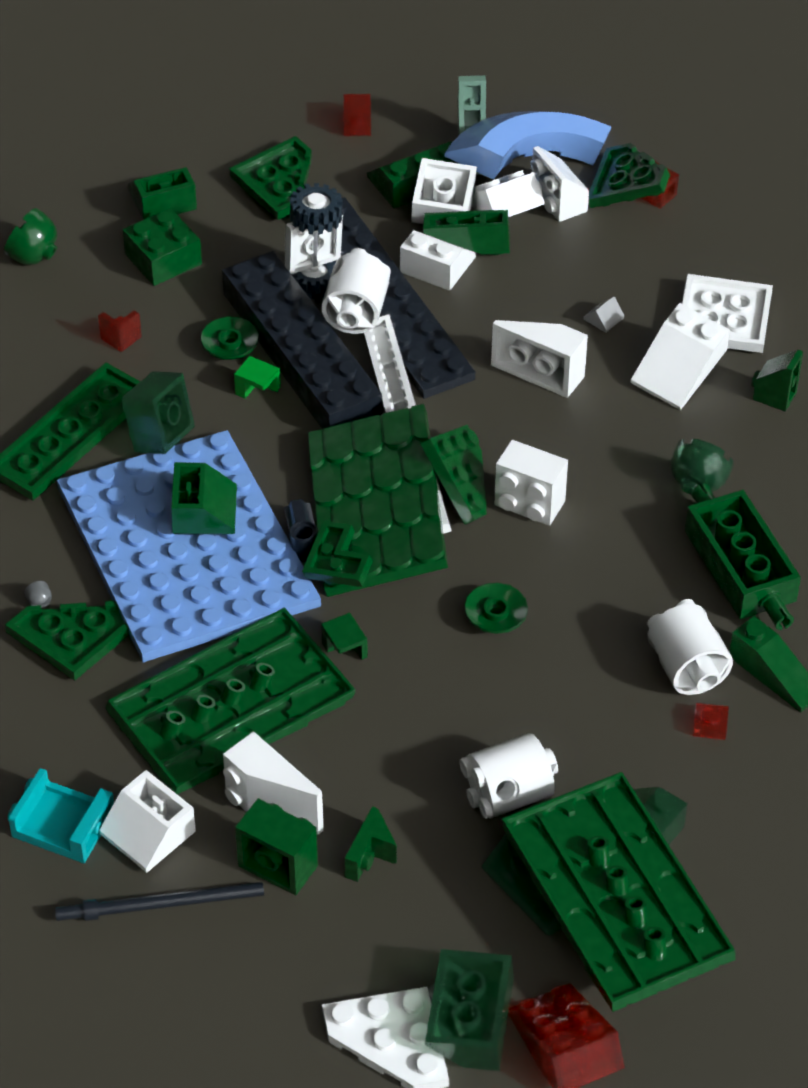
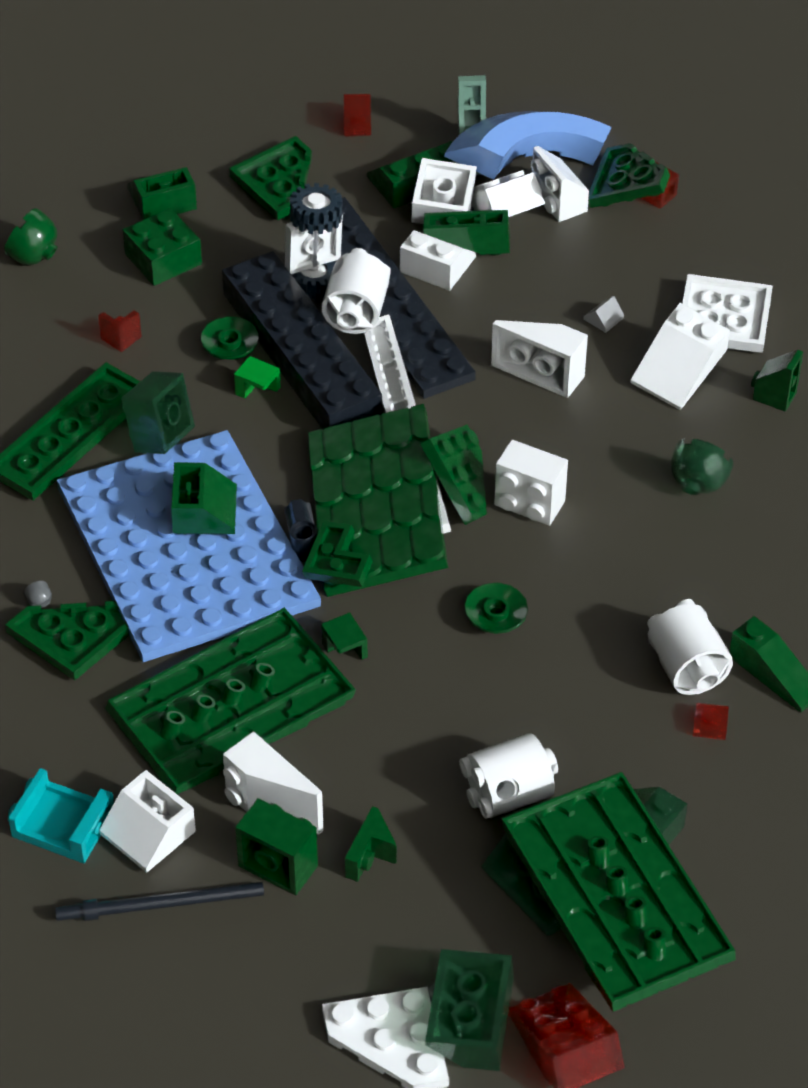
dark green brick [685,484,801,630] -> none

